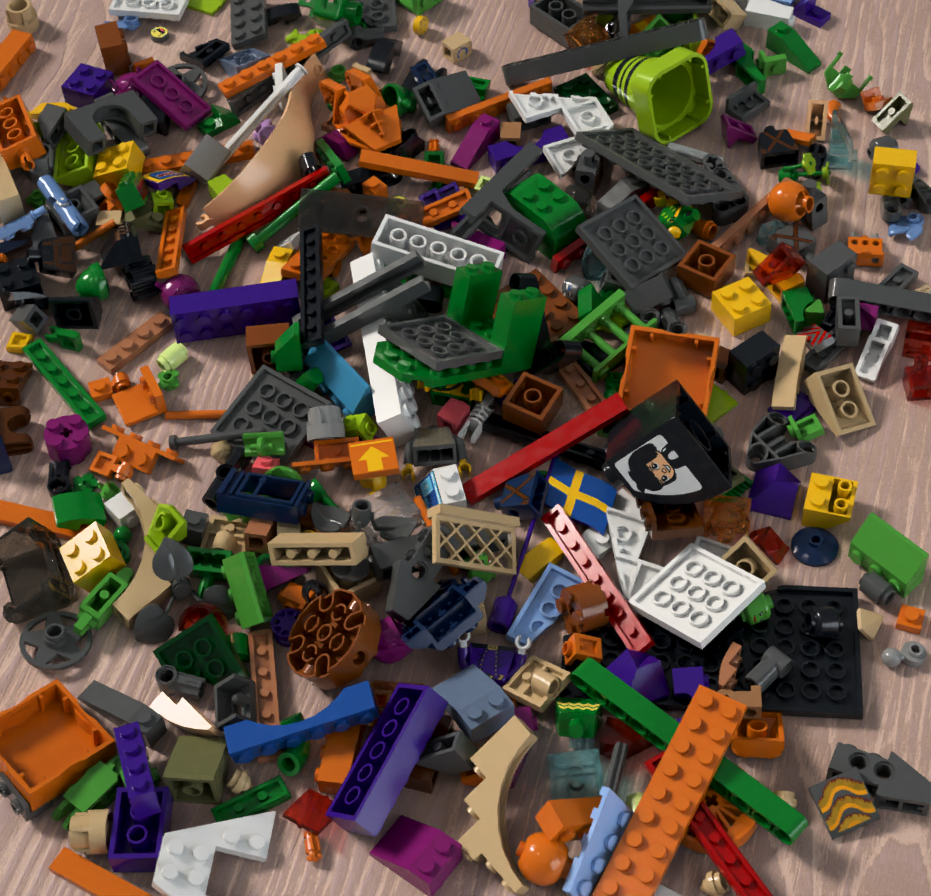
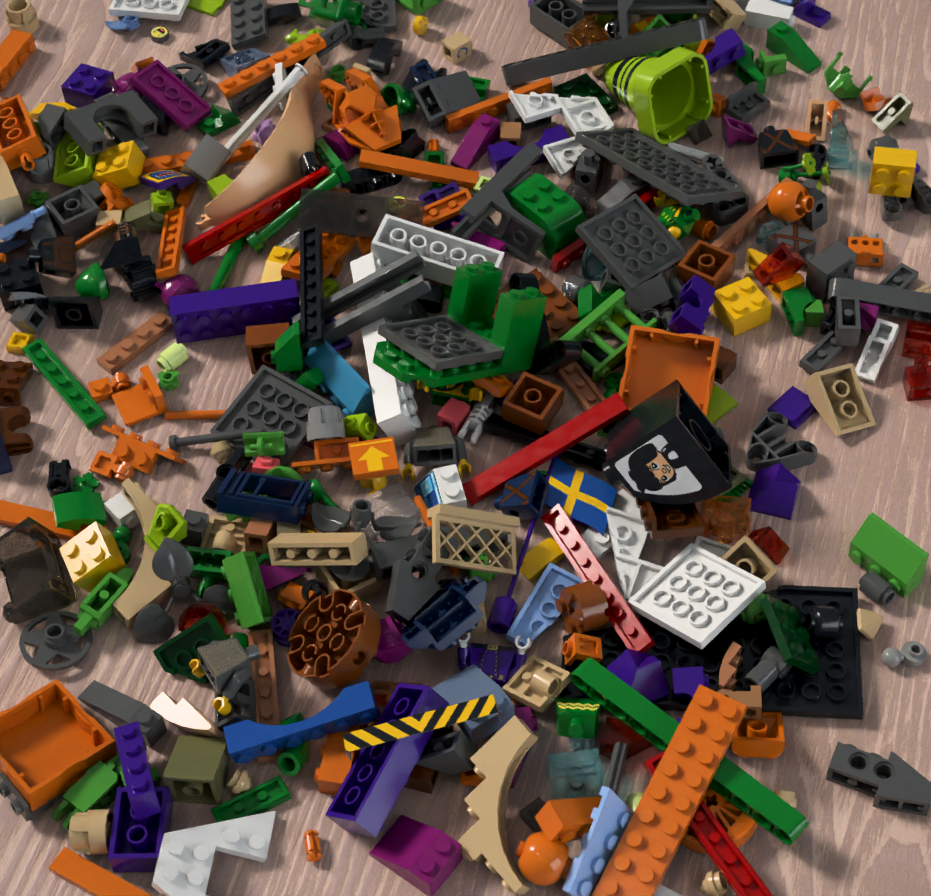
medium blue piece [37,175,89,237] -> none
green plate [44,325,84,352] -> none
magenta brick [44,414,93,466] -> none
dark orange brick [94,21,132,77] -> none
bright green plate [98,481,121,501] -> none
green brick [115,171,151,213] -> none
dark grey piece [155,665,206,700] -> none
clear red piece [283,788,333,836] -> none
orange brick [361,176,389,213] -> none
black brick [726,330,780,395] -> none
tan slope [771,335,808,410] -> none
bright green bracket [786,413,825,441] -> none
dark blue dish [791,527,839,567] -> none
dark grey tile [796,323,835,353] -> none
yellow slope [801,472,858,529] -> none
slope [809,767,880,840] -> none
medium blue plate [887,212,925,241] -> none
orange plate [895,604,926,635] -> none
none -> dark grey torso [189,638,261,716]
none -> sticker [343,694,501,762]
none -> clear smoke plate [519,797,546,833]
none -> dark purple arch [668,274,716,335]
none -> clear smoke plate [685,119,713,146]
none -> orange bracket [710,92,727,118]
none -> dark green plate [760,595,820,674]

